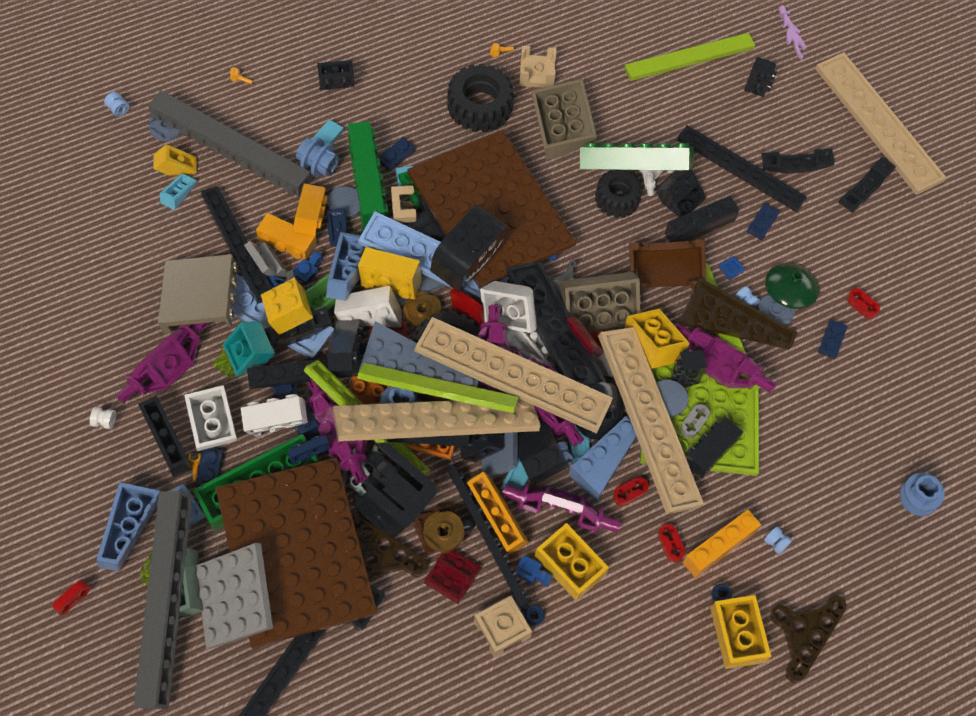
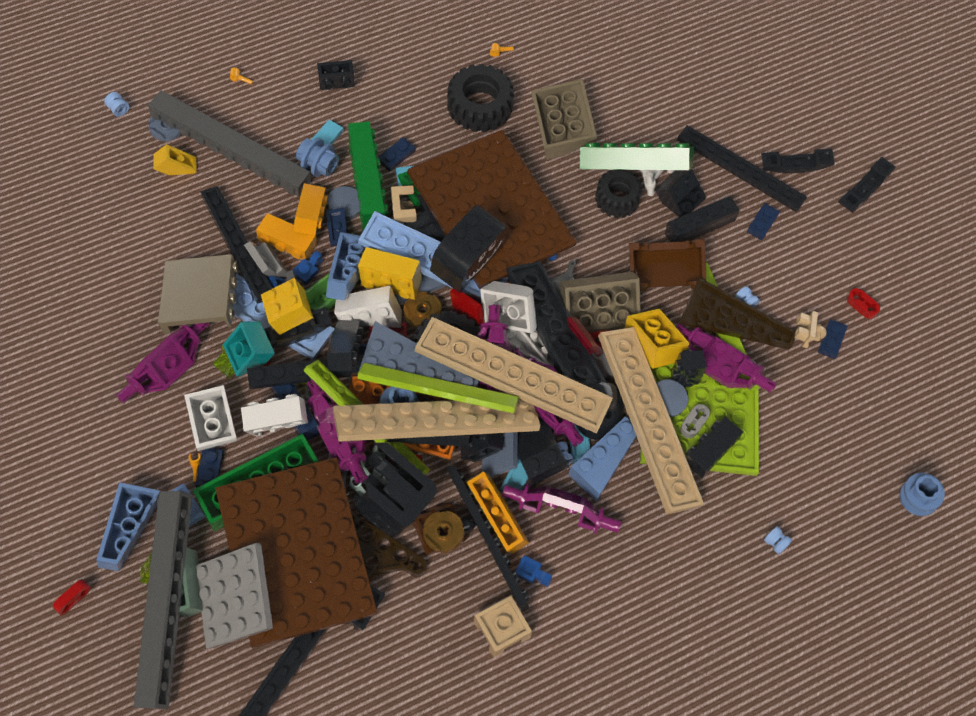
white wheel [90,407,116,430] -> none
black brick [138,395,192,478] -> none
medium azure slope [160,173,197,210] -> none
dark blue plate [287,435,330,465] -> none
dark red slope [424,550,482,605] -> none
tan panel [519,46,556,88] -> none
dark blue plate [524,605,545,626] -> none
yellow brick [535,523,609,601] -> none
red beam [613,477,649,506] -> none
lime tile [624,33,756,81] -> none
red beam [658,524,685,563] -> none
light orange brick [683,510,761,578] -> none
yellow brick [710,595,771,669] -> none
dark blue plate [711,584,732,601] -> none
blue tile [718,256,745,281] -> none
black brick [744,57,777,97] -> none
sand blue tile [757,294,795,326] -> none
dark green dish [765,263,820,309] -> none
dark brown beam [770,596,847,683] -> none
lavender piece [778,5,806,59] -> none
tan plate [815,52,947,195] -> none
none -> tan hips [794,311,827,348]

